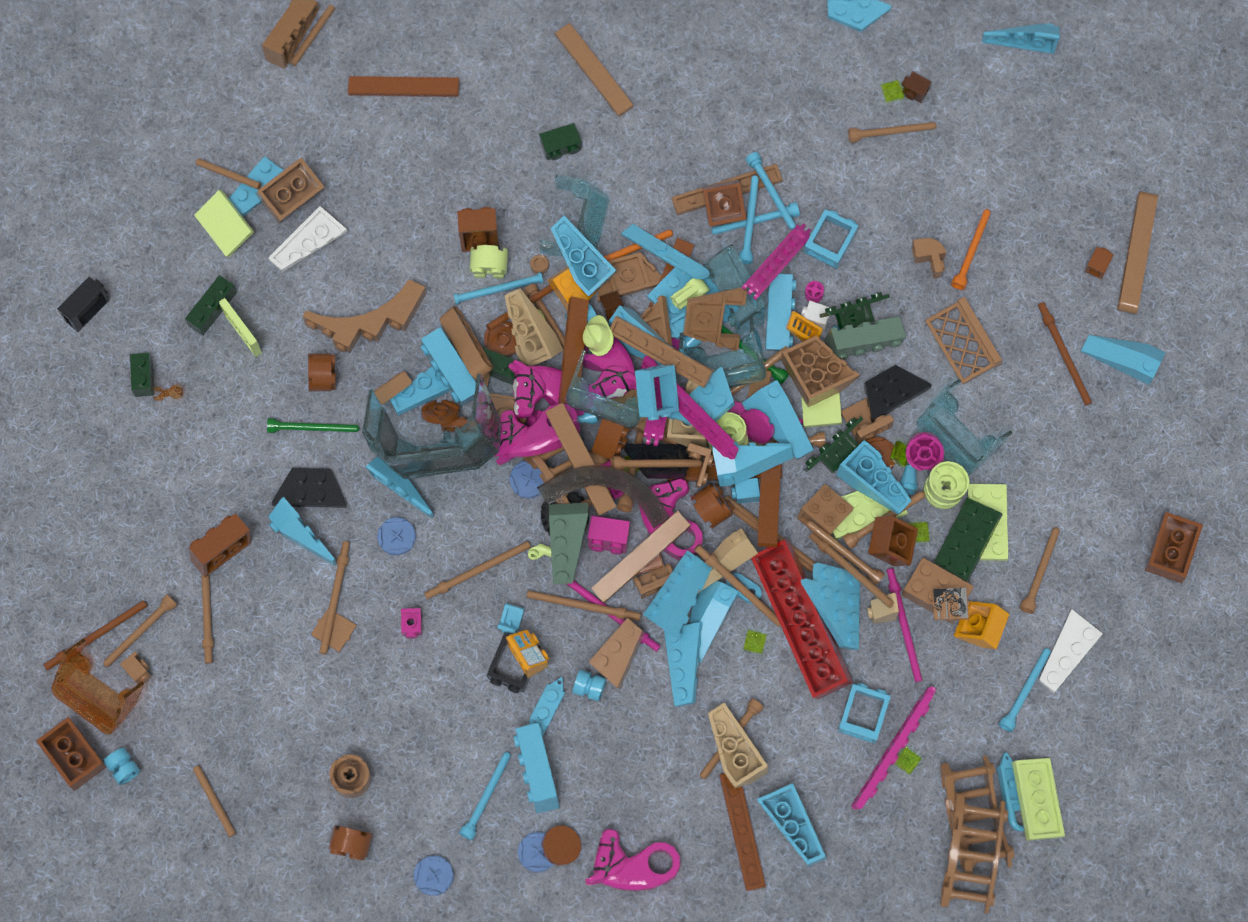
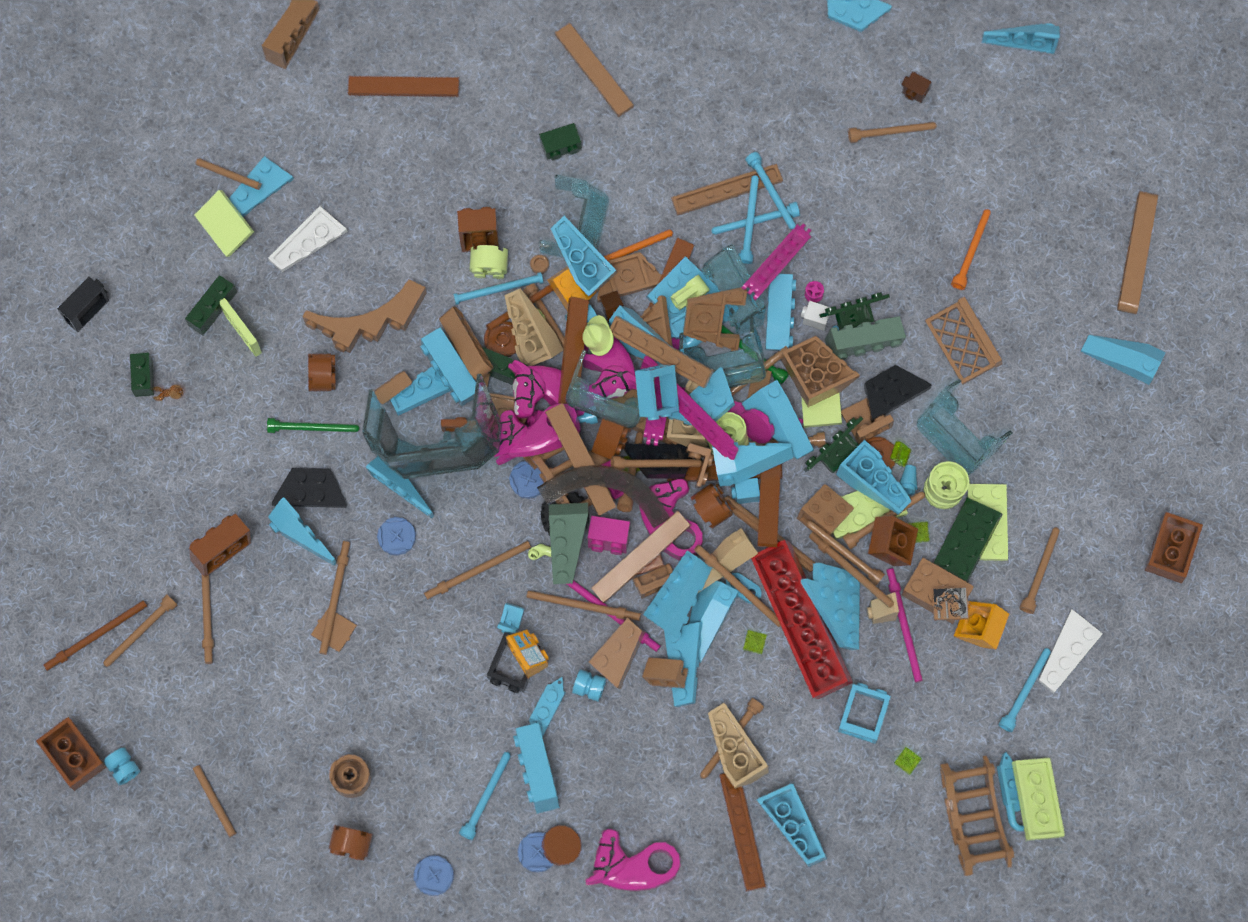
clear orange windscreen [51,638,145,734] -> none
medium nougat brick [120,652,151,685] -> none
medium nougat brick [256,158,324,223] -> none
medium nougat bar [290,4,335,66] -> none
dark pink brick [401,608,422,639] -> none
dark orange tile [421,400,460,424] -> none
medium azure piece [621,224,710,279] -> none
dark orange brick [702,180,746,226] -> none
light orange slope [786,311,823,342] -> none
medium azure window [804,209,859,269] -> none
dark pink hinge [851,686,936,810] -> none
clear neon green tile [881,80,904,103] -> none
dark pink cylinder [905,432,944,471] -> none
medium nougat brick [911,238,946,279] -> none
medium nougat fence [940,794,1008,914] -> none
dark orange bar [1038,302,1092,406] -> none
dark orange brick [1085,247,1114,280] -> none
none -> medium nougat hinge [642,658,688,688]

